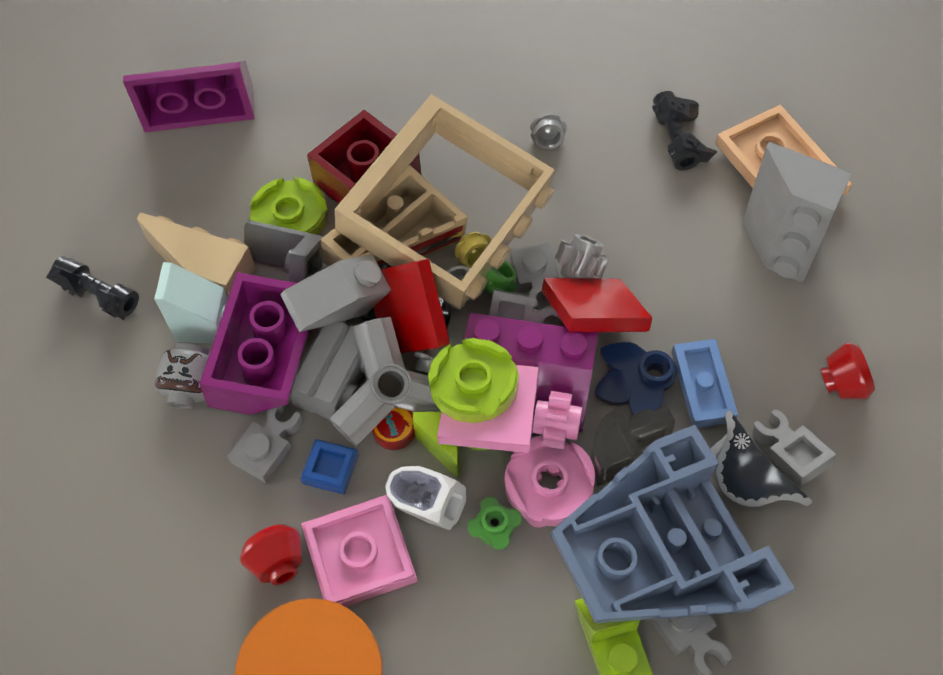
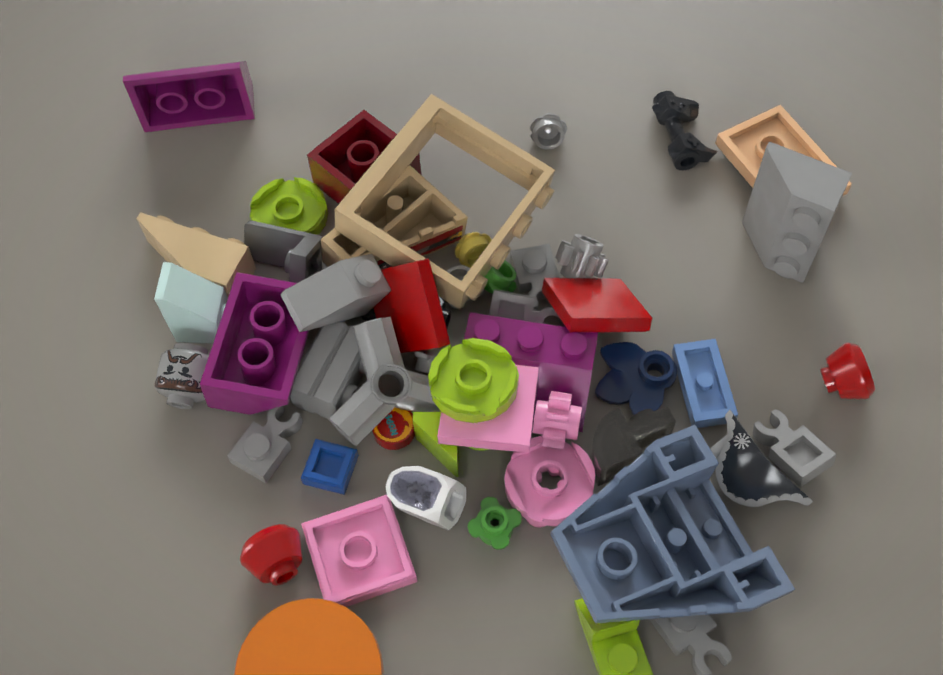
black piece [46,256,139,320] -> none

